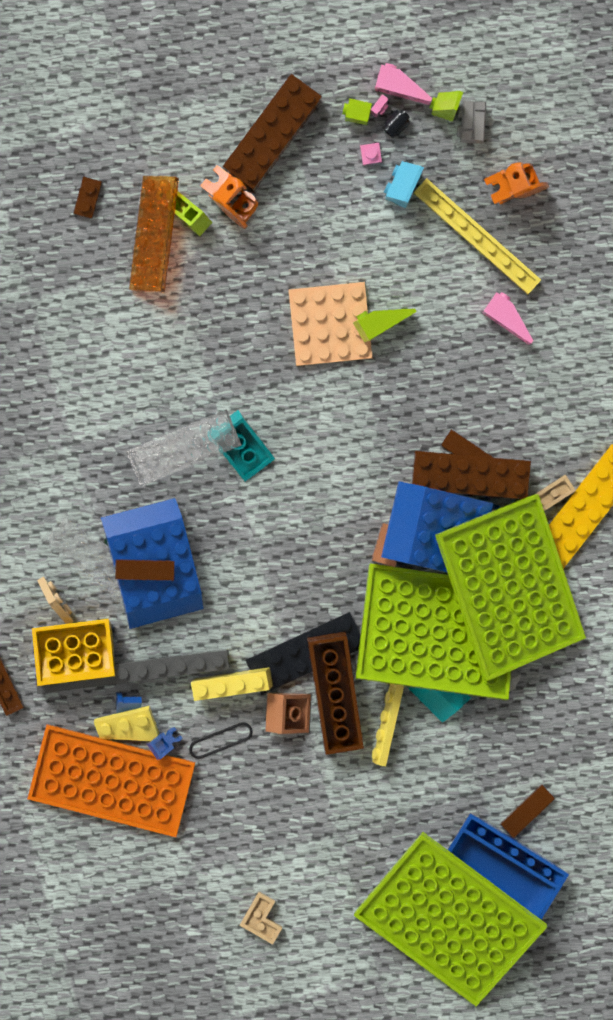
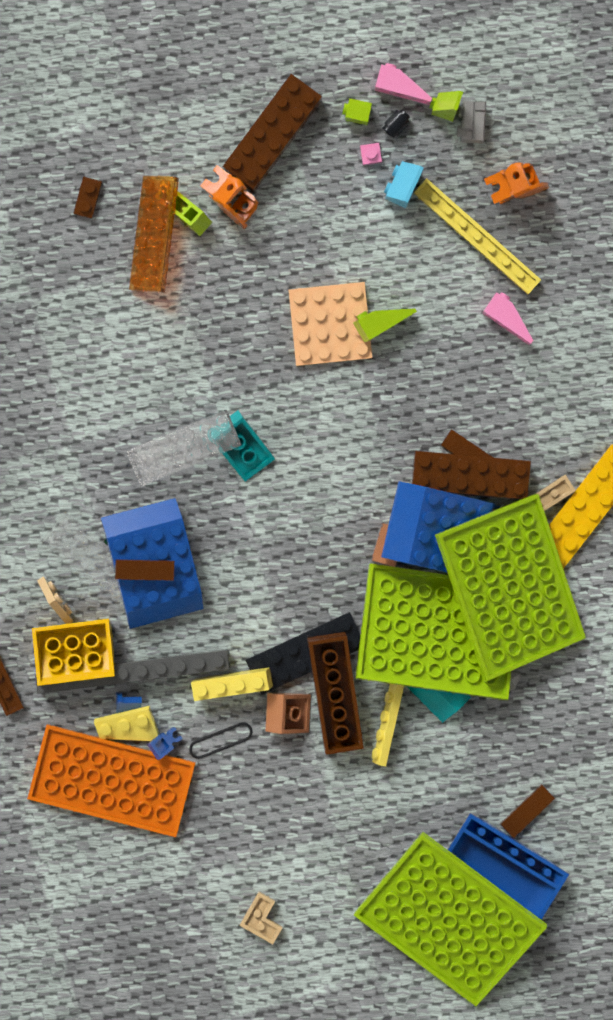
bright pink plate [370,94,389,117] -> none

